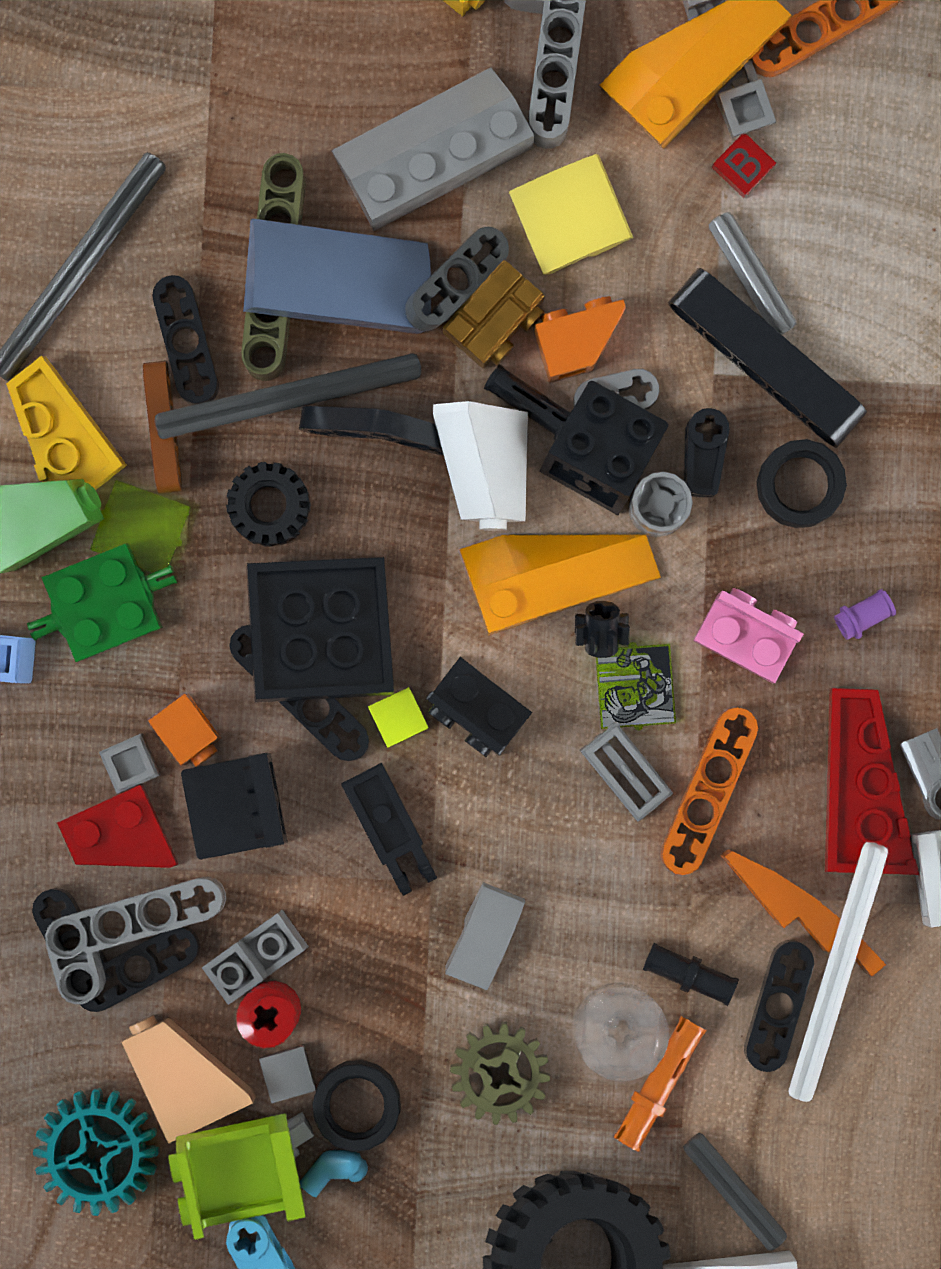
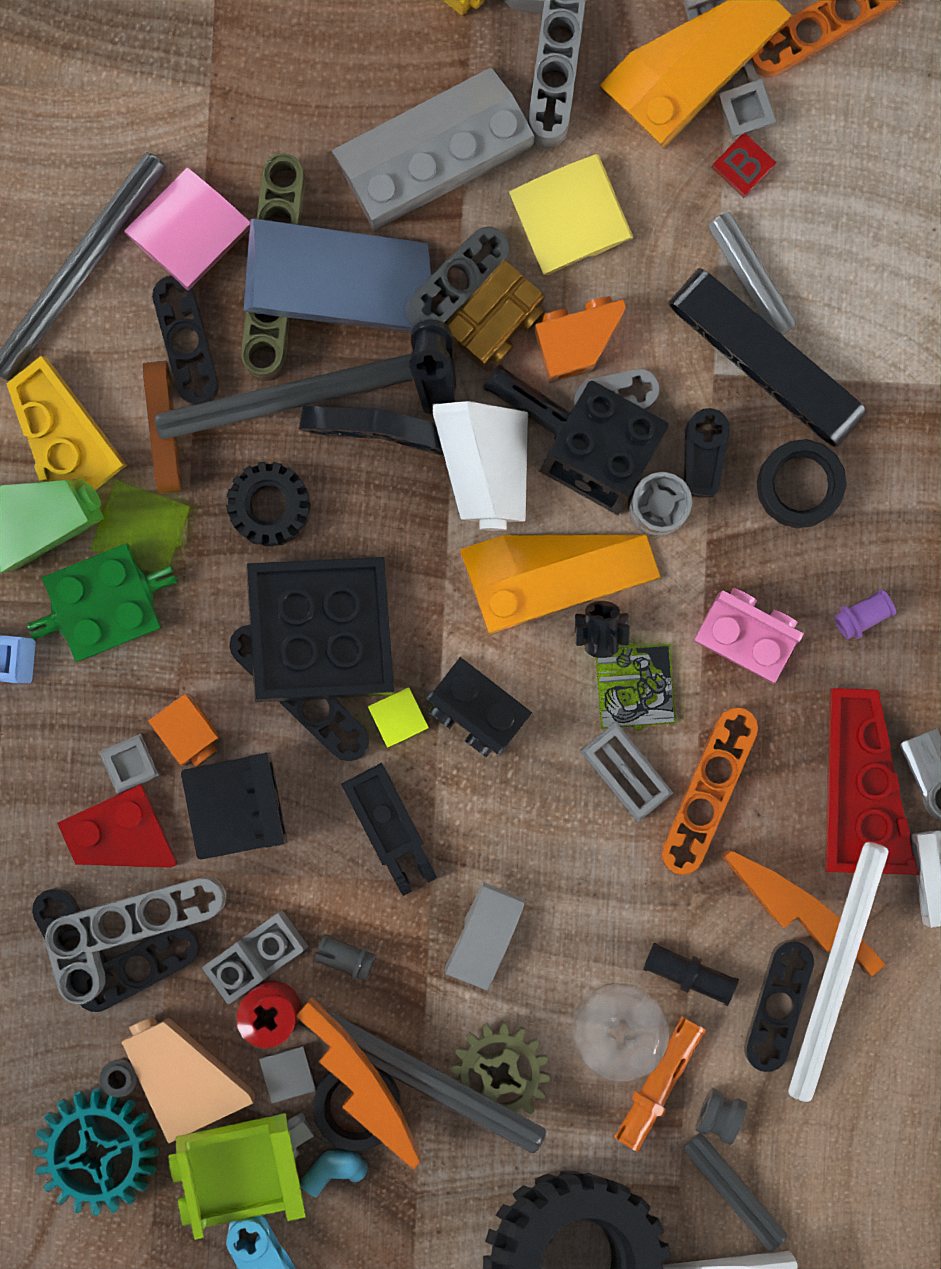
none -> dark grey pin [100,1058,138,1097]
none -> bright pink slope [124,168,250,291]
none -> orange slope [296,997,422,1170]
none -> dark grey axle [297,1008,546,1153]
none -> dark grey pin [314,934,376,982]
none -> black piece [409,319,456,414]
none -> dark grey wheel [695,1088,747,1145]

